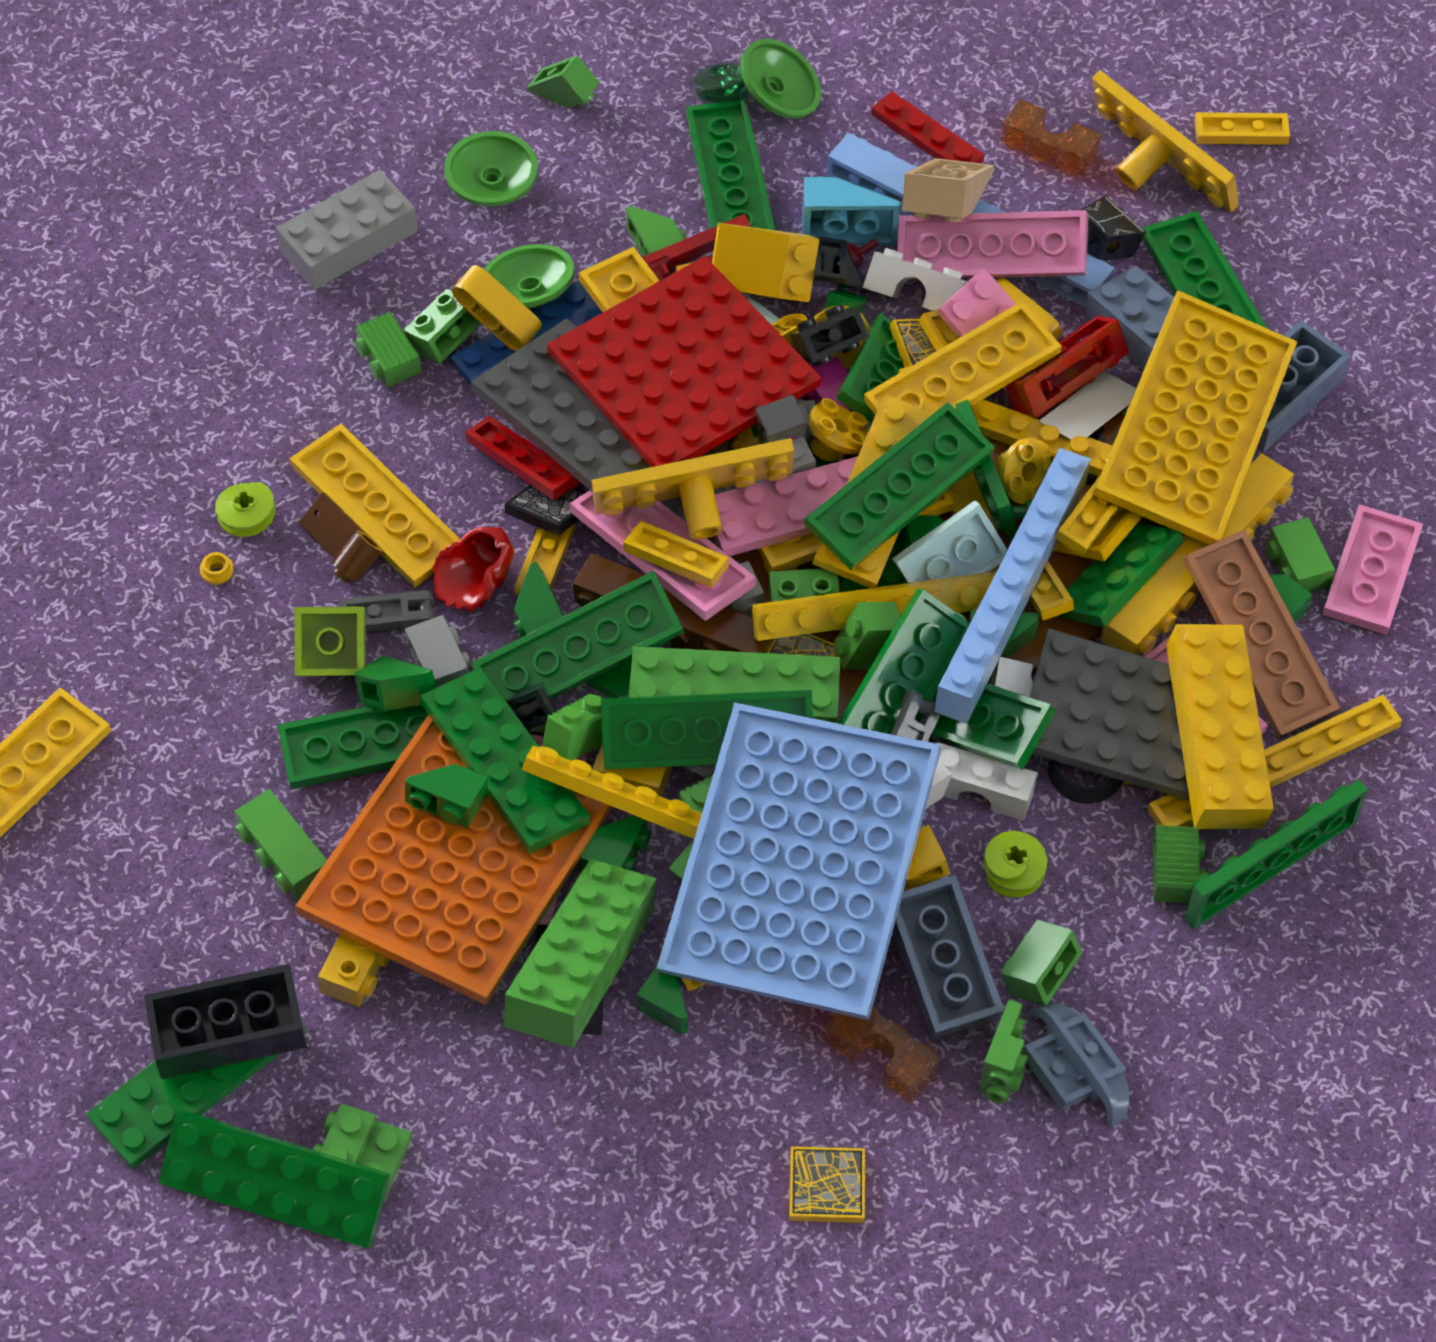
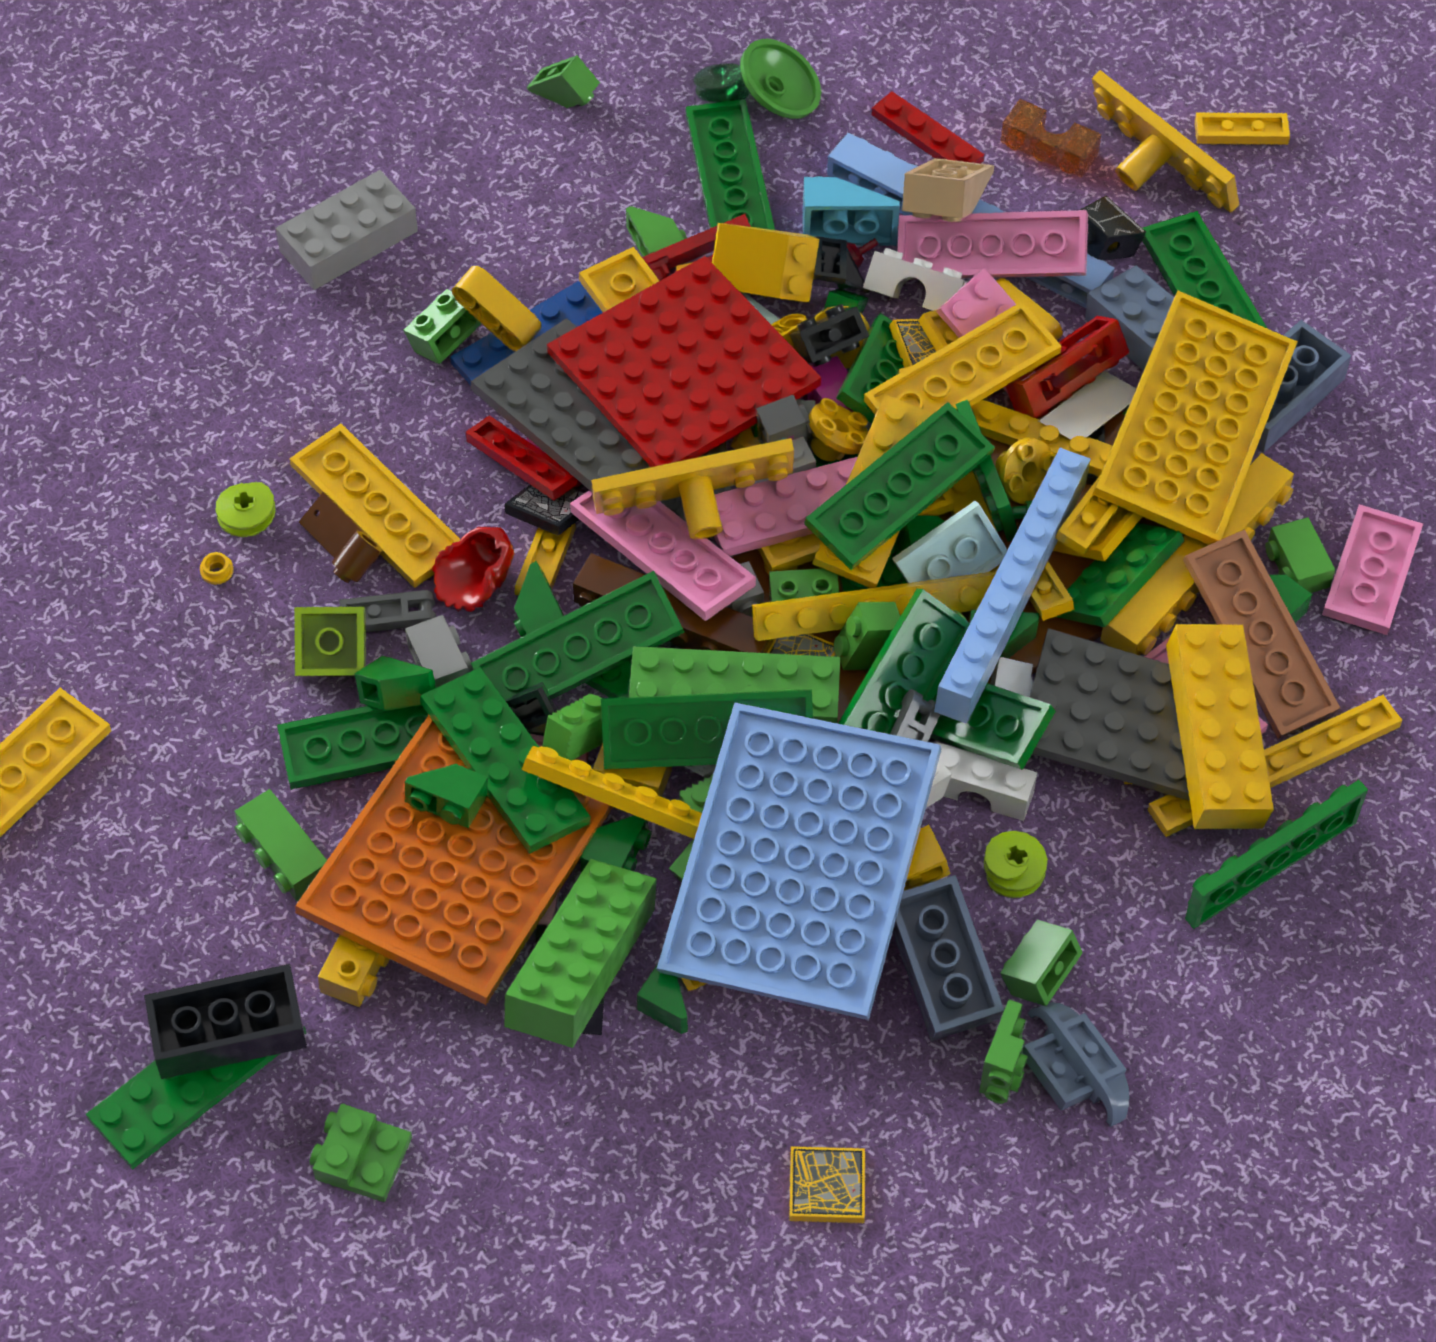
green plate [158,1109,391,1248] -> none
bright green brick [355,312,422,388] -> none
bright green dish [444,131,538,207] -> none
bright green dish [484,244,575,309] -> none
yellow plate [623,521,729,588] -> none
clear orange arch [825,1006,940,1104] -> none
black tyre [1048,759,1122,804] -> none
bright green brick [1153,825,1206,903] -> none

